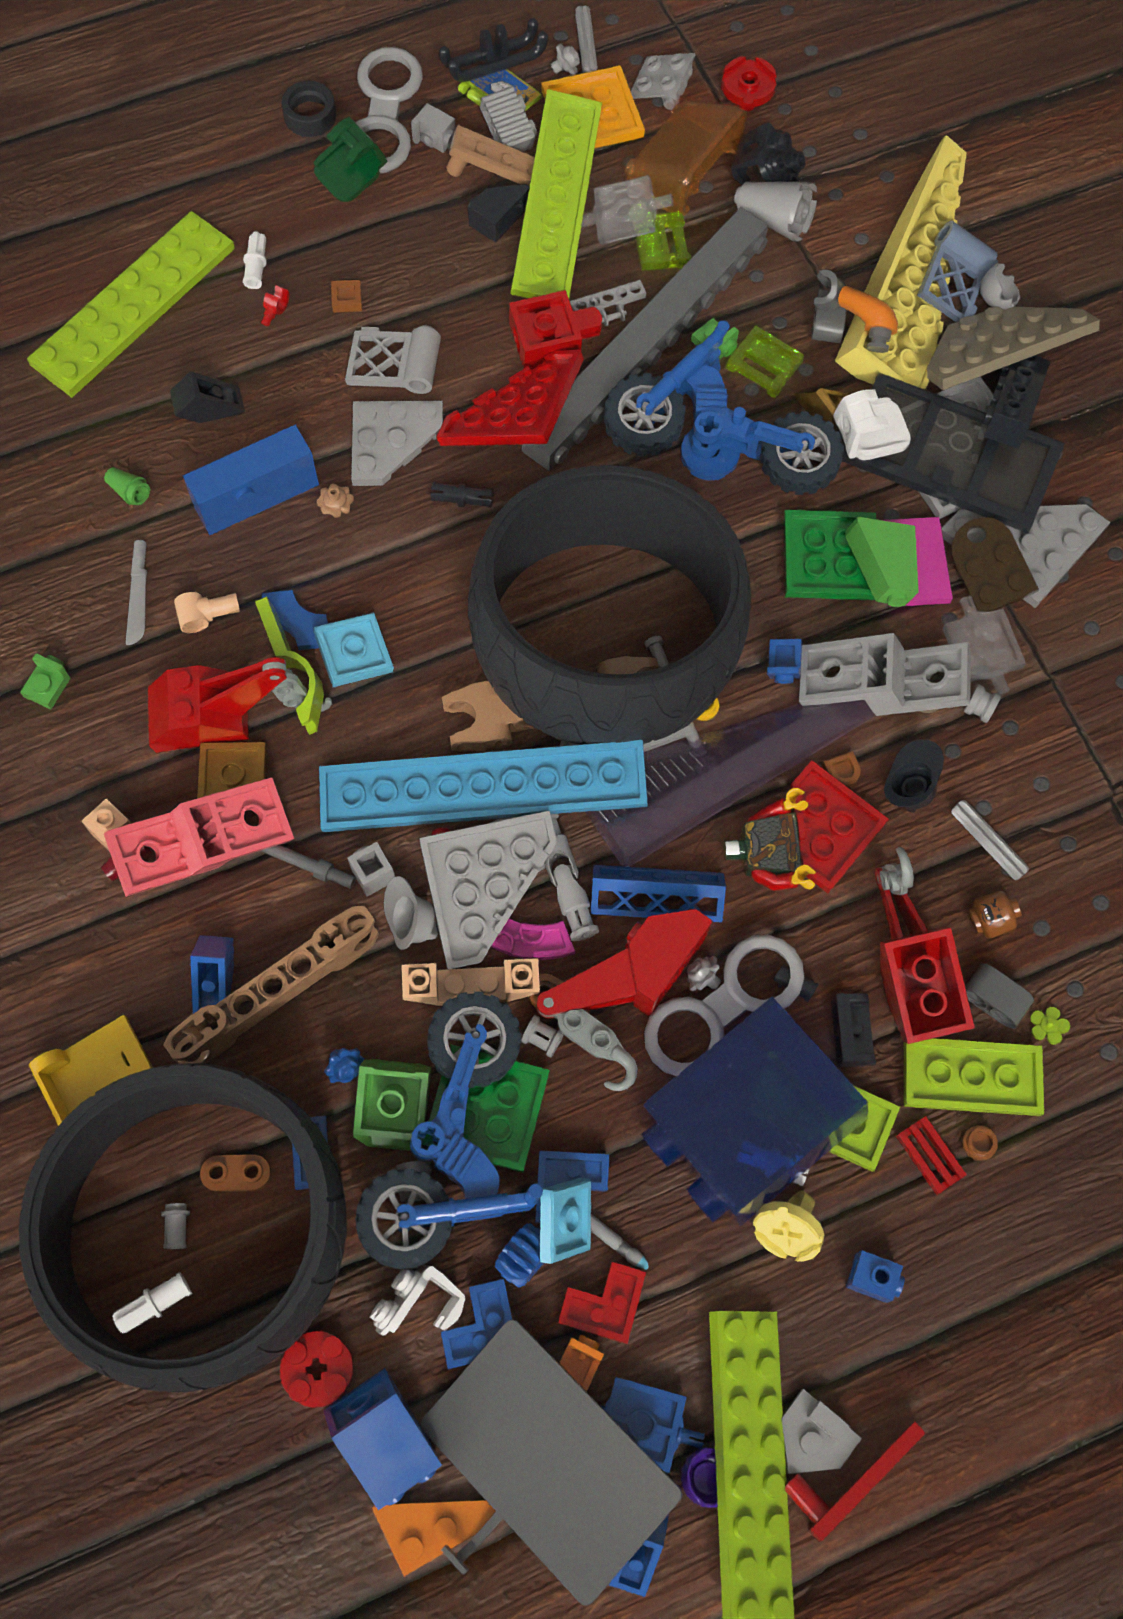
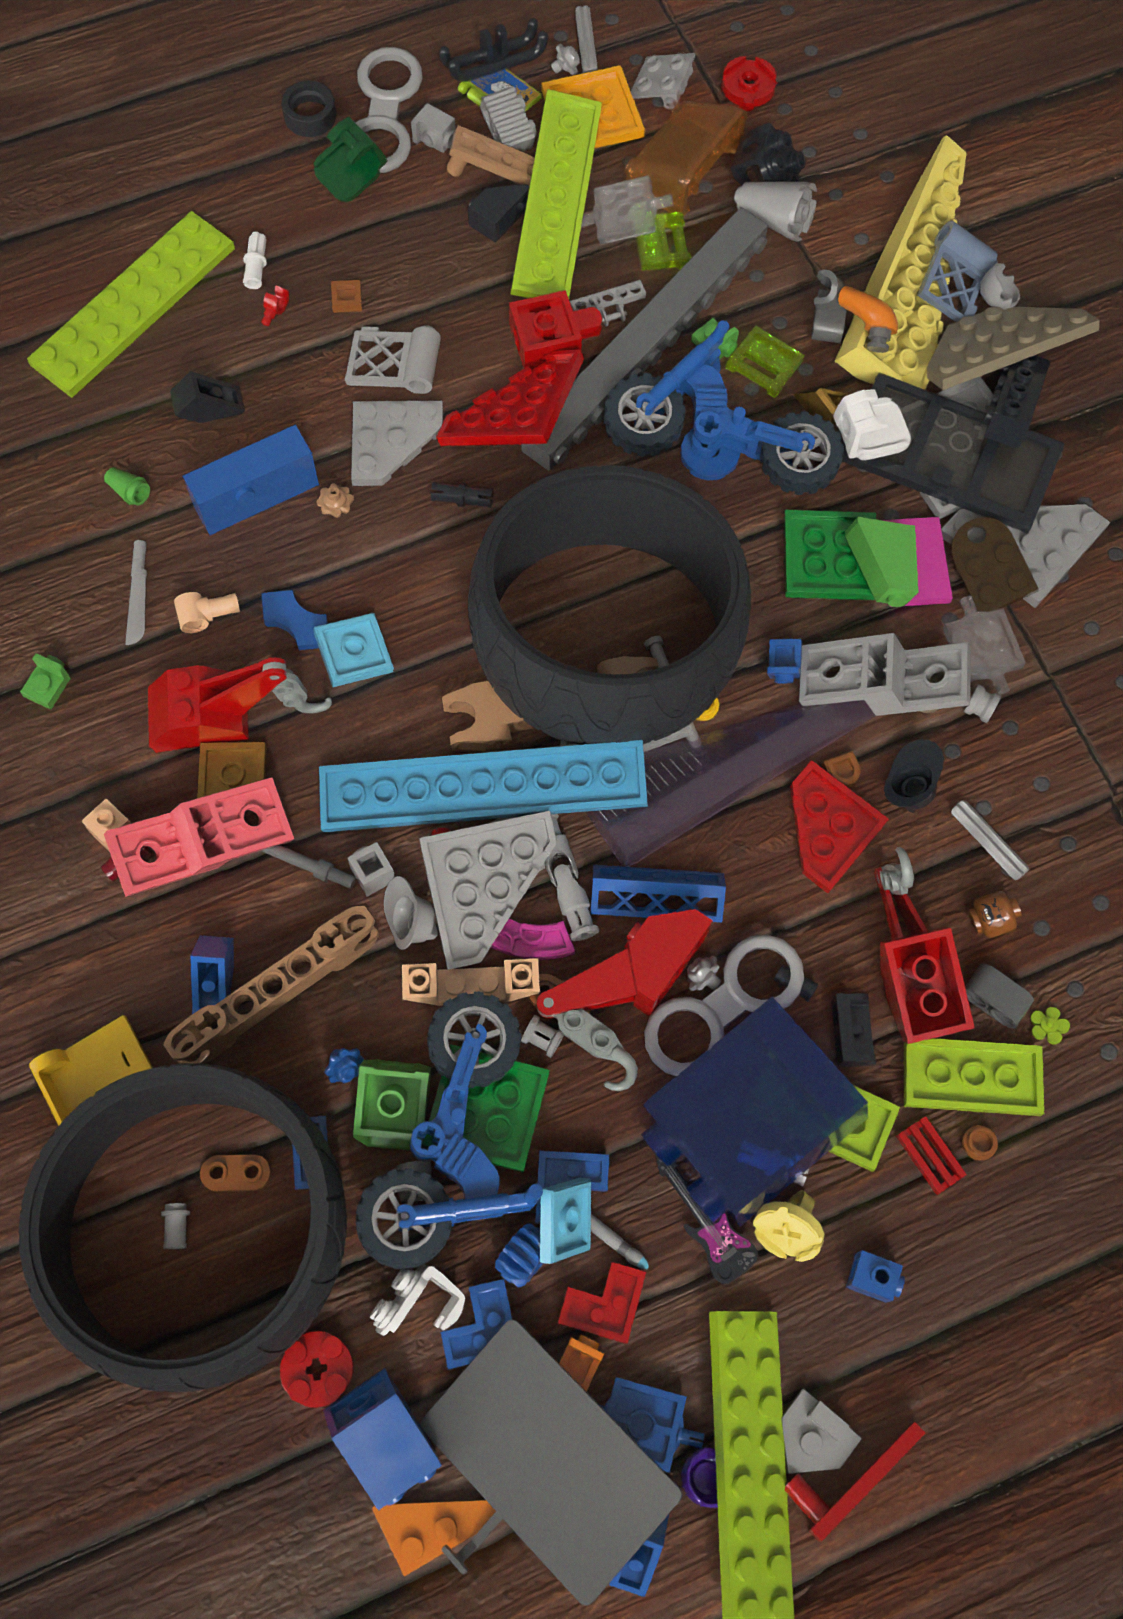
white axle [113,1272,192,1333] -> none
lime piece [255,597,324,735] -> none
torso [724,788,816,891] -> none
none -> piece [654,1139,759,1284]

